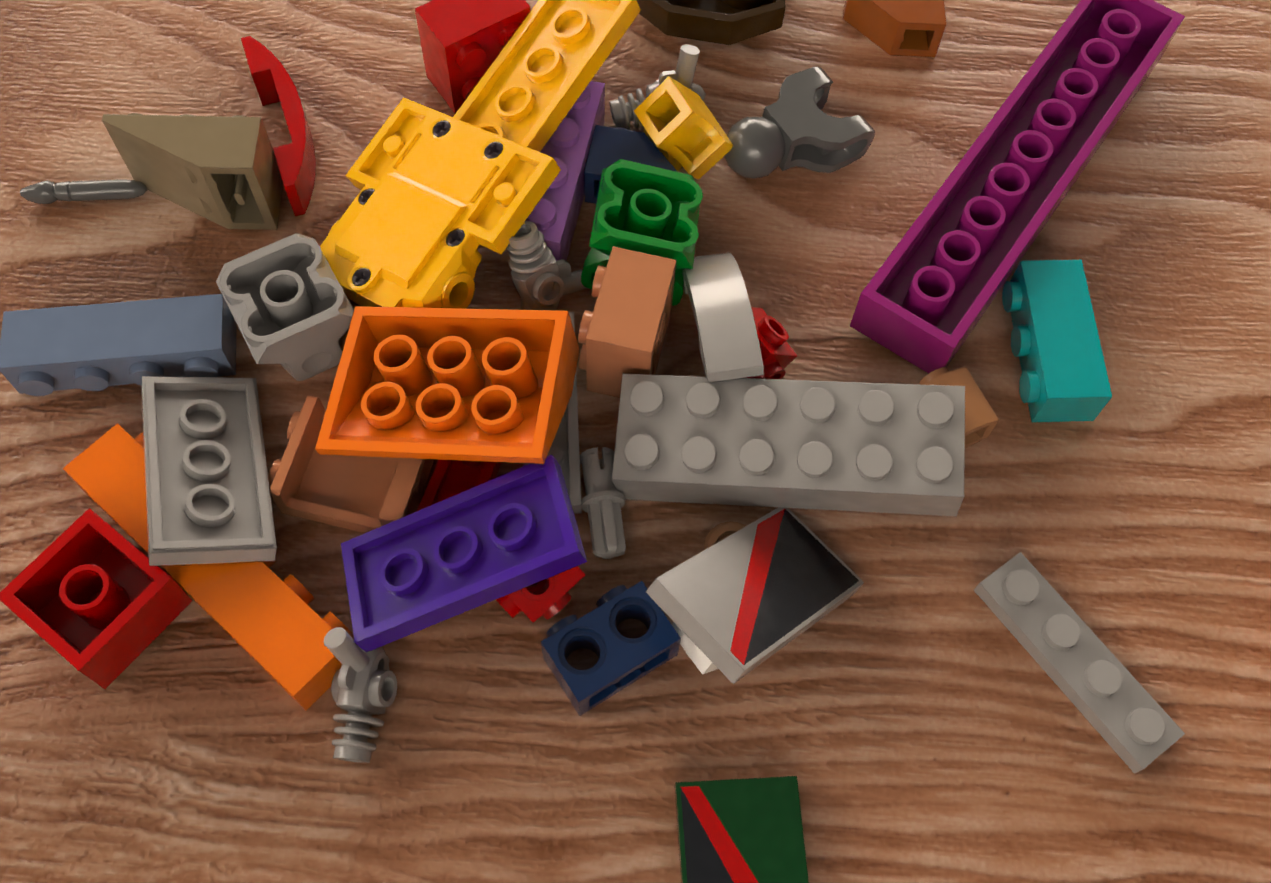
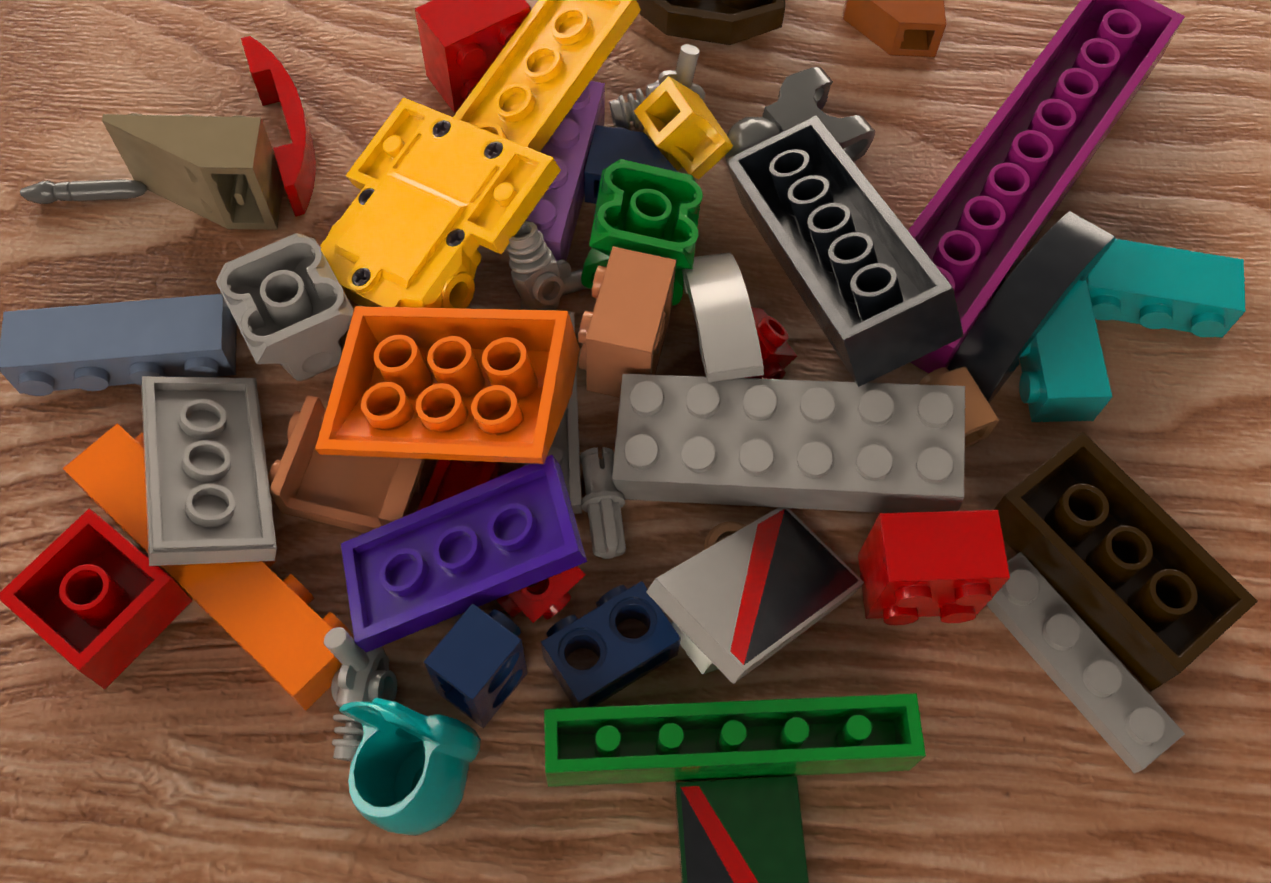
none -> teal piece [339,697,481,836]
none -> dark blue brick [424,603,528,729]
none -> green brick [544,693,926,787]
none -> black brick [726,116,964,387]
none -> red brick [858,510,1010,625]
none -> black slope [947,211,1115,403]
none -> dark brown brick [994,432,1258,692]
none -> teal brick [1086,239,1246,338]

